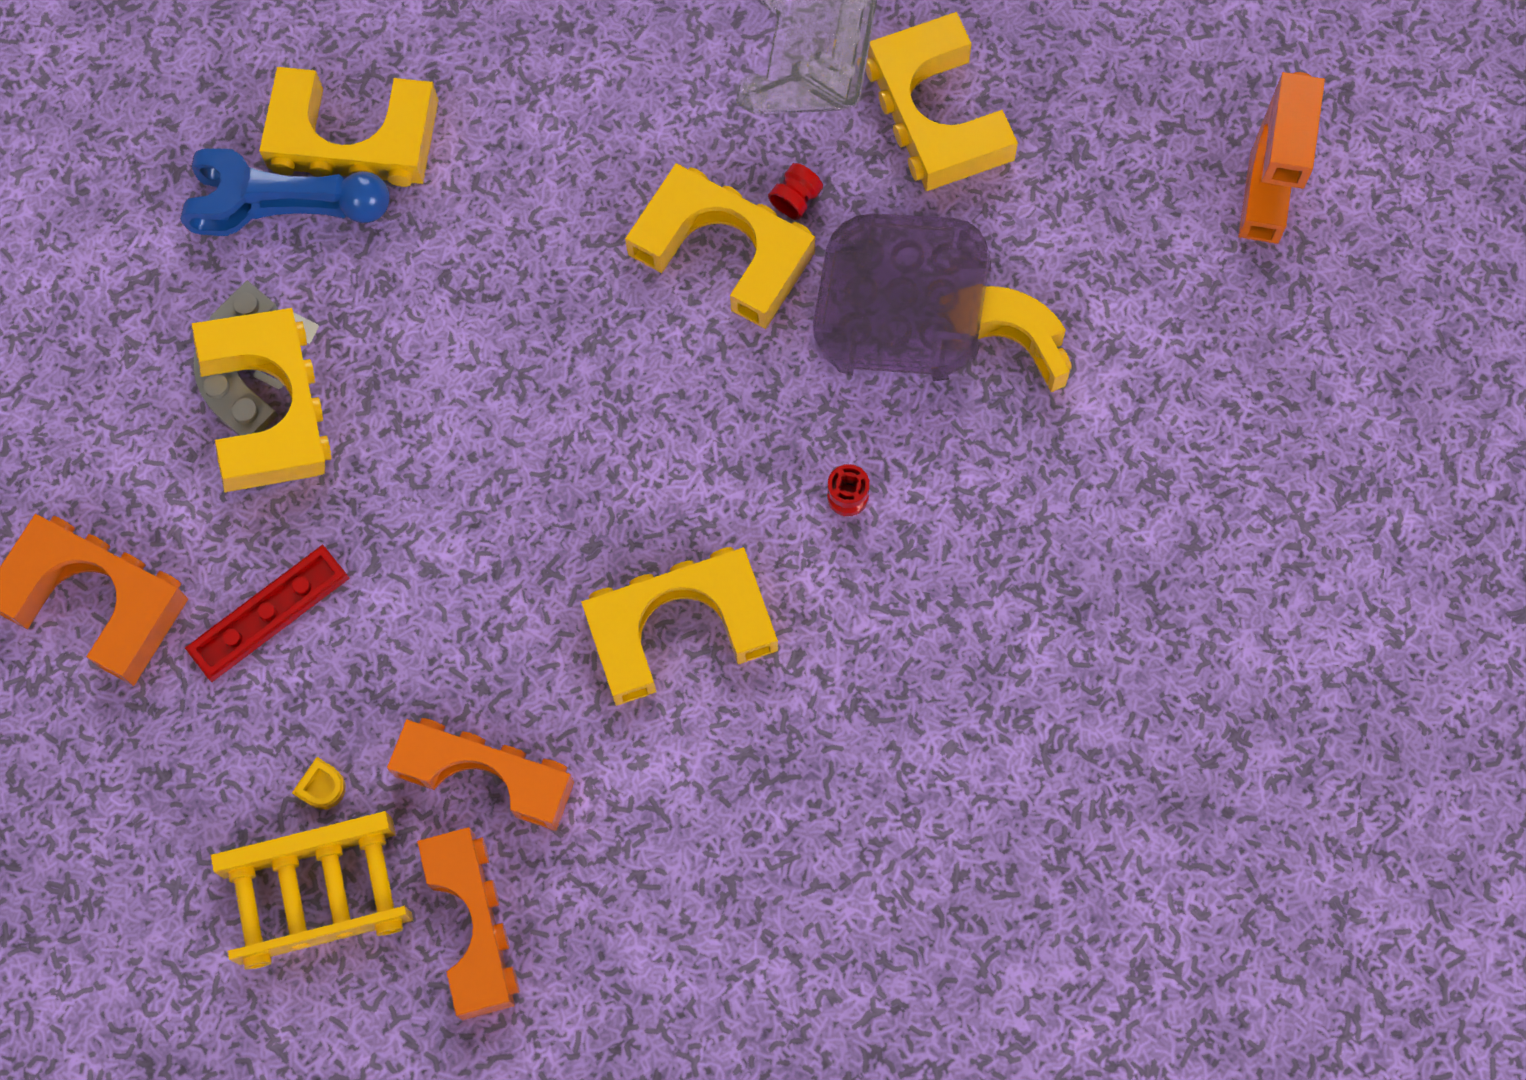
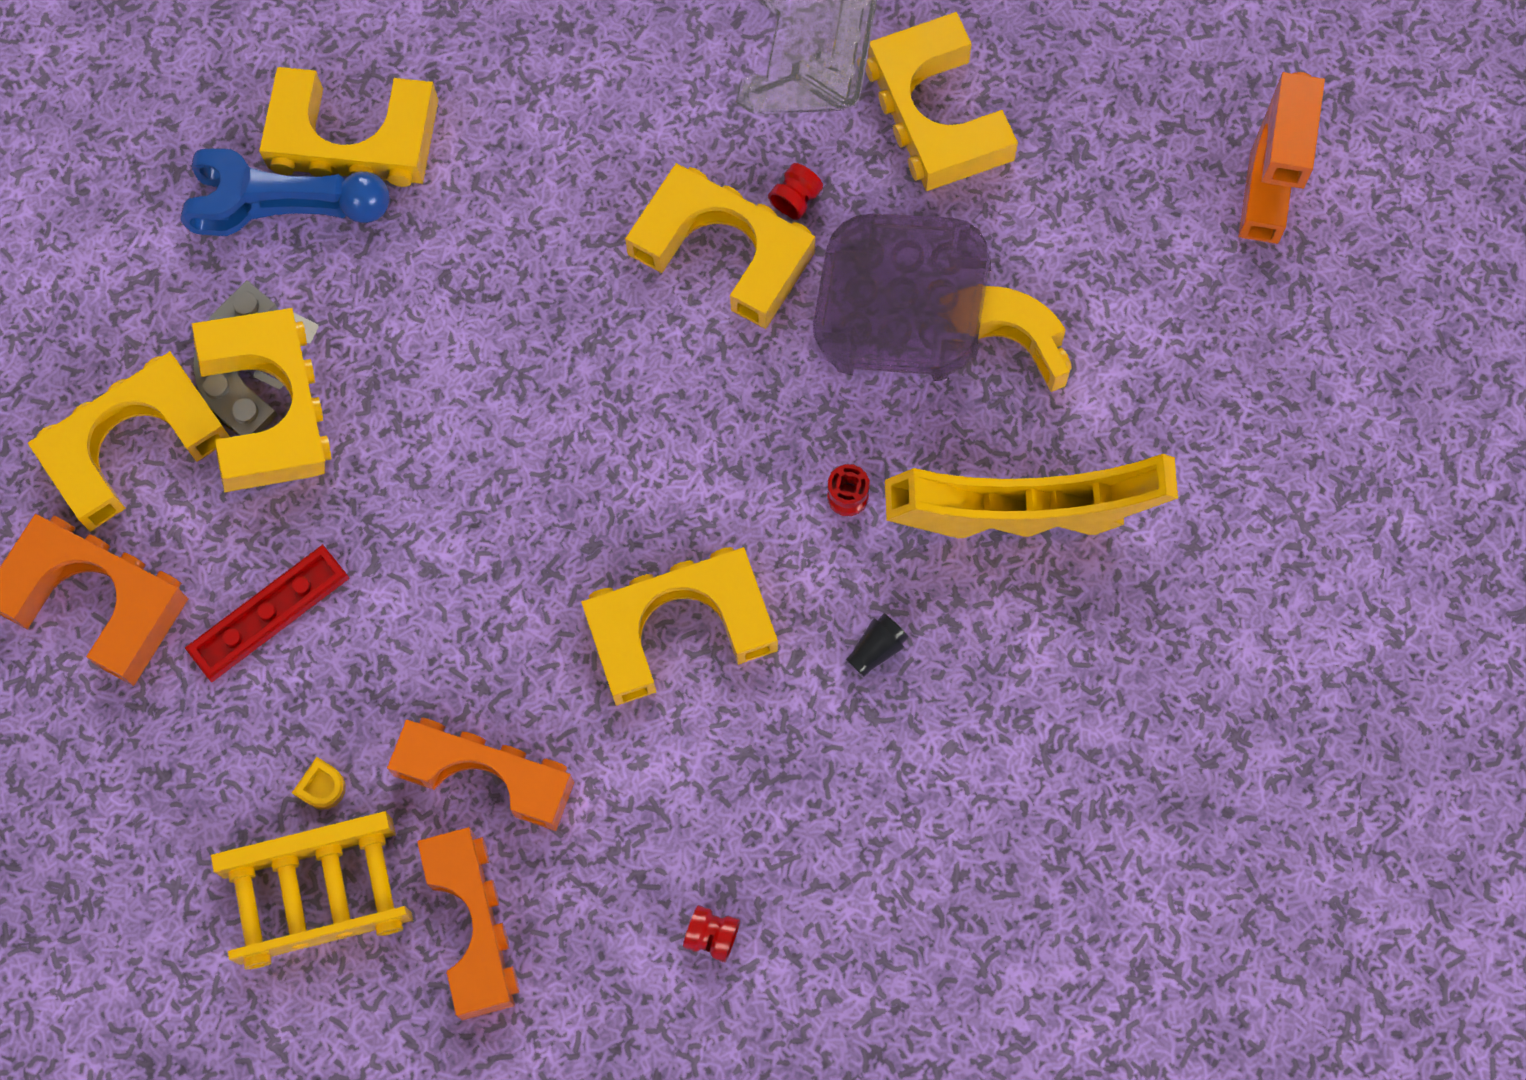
none -> yellow arch [27,351,230,532]
none -> red wheel [683,905,740,963]
none -> black cone [846,613,909,677]
none -> yellow arch [885,454,1178,538]

